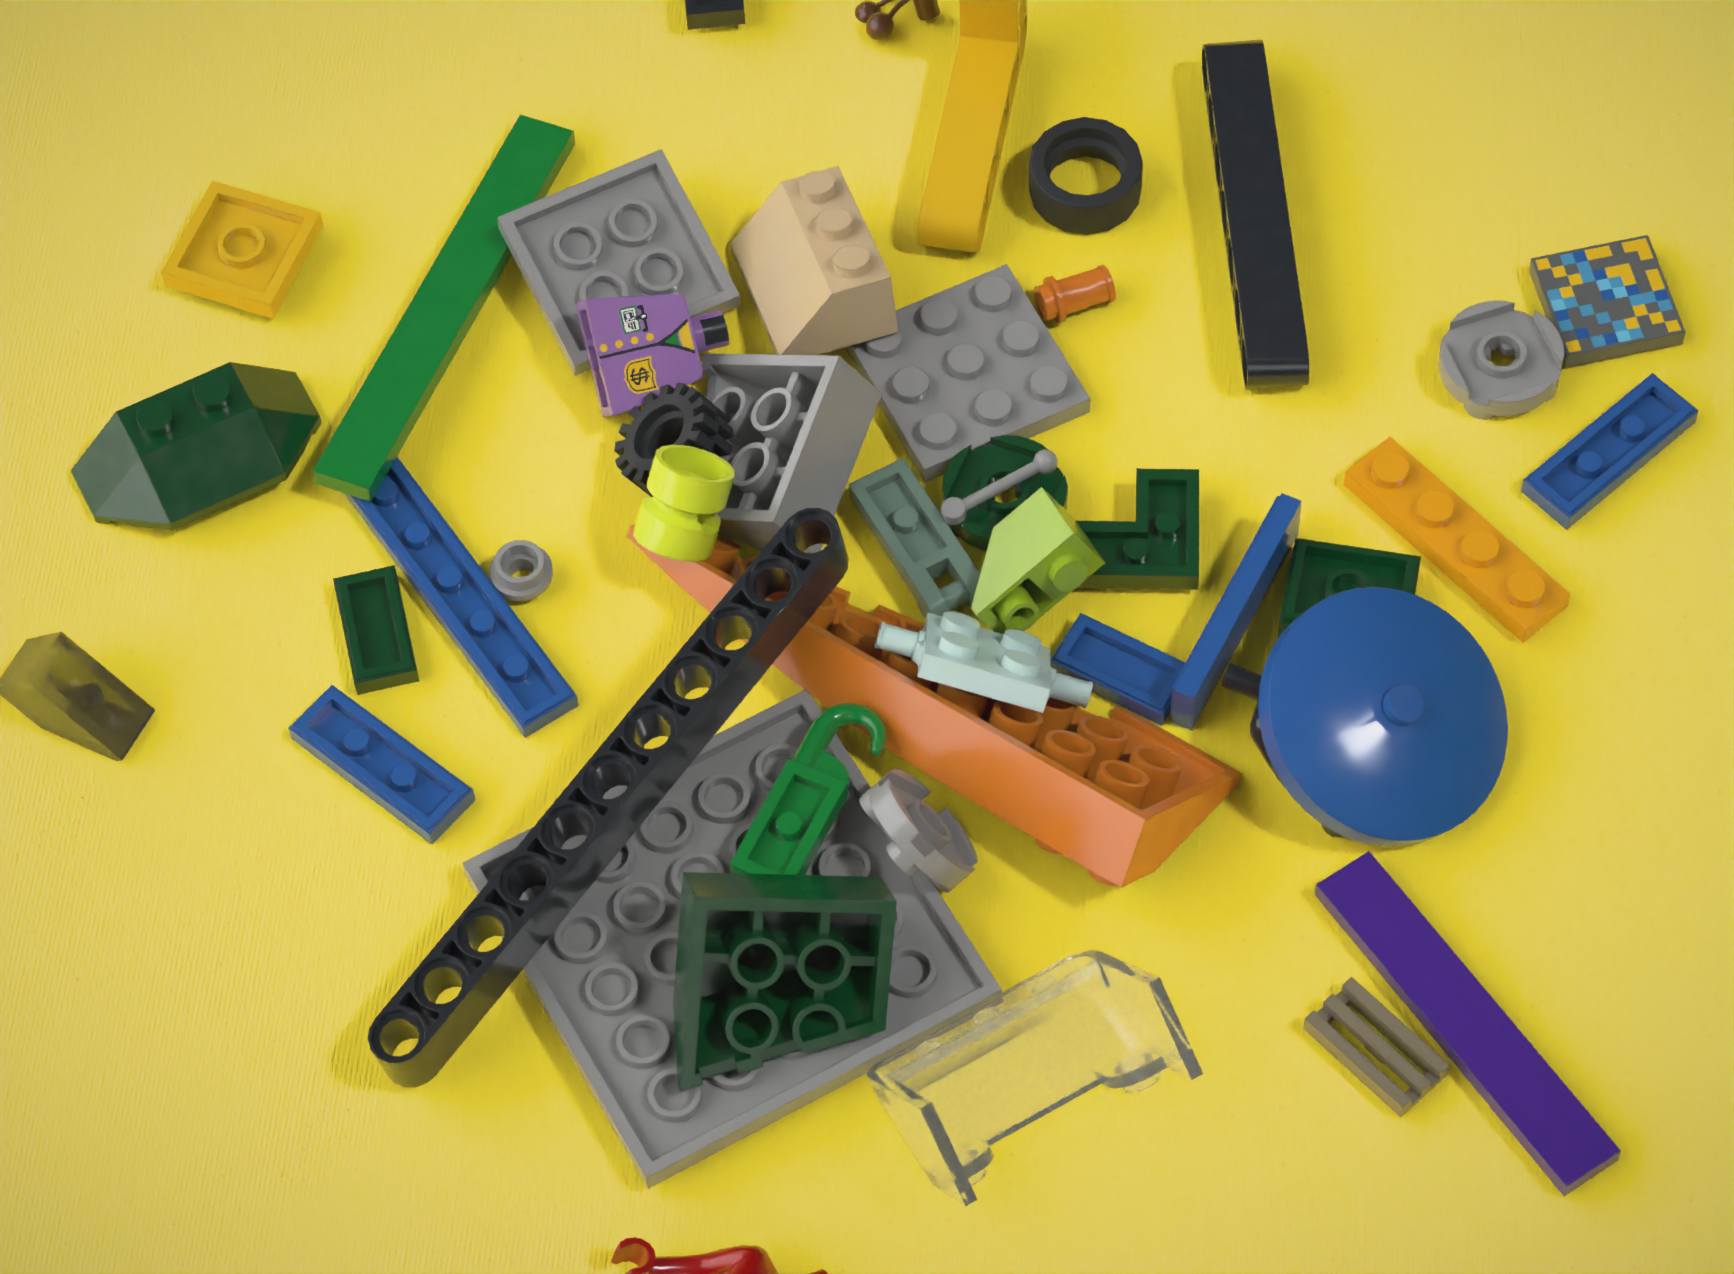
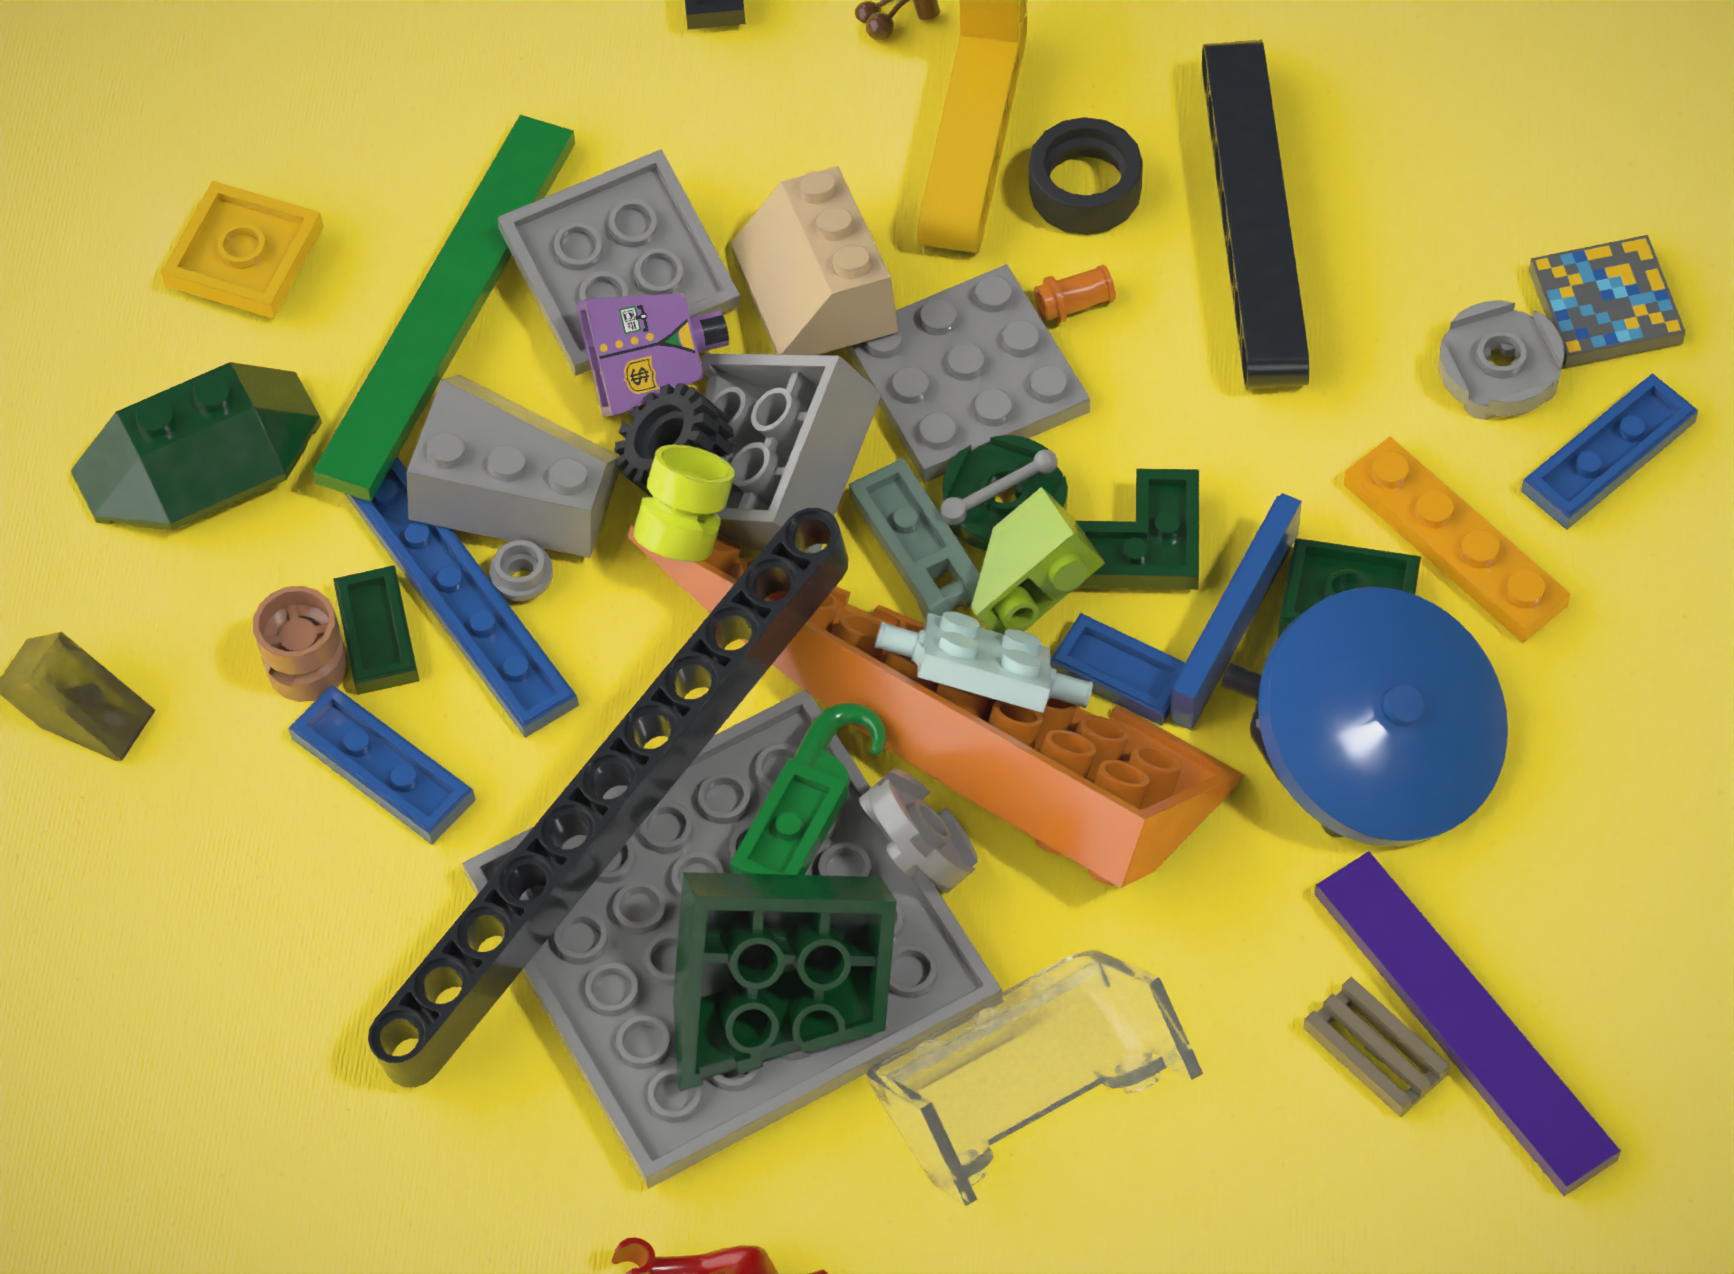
none -> nougat wheel [253,586,348,702]
none -> light grey wedge [407,374,620,558]

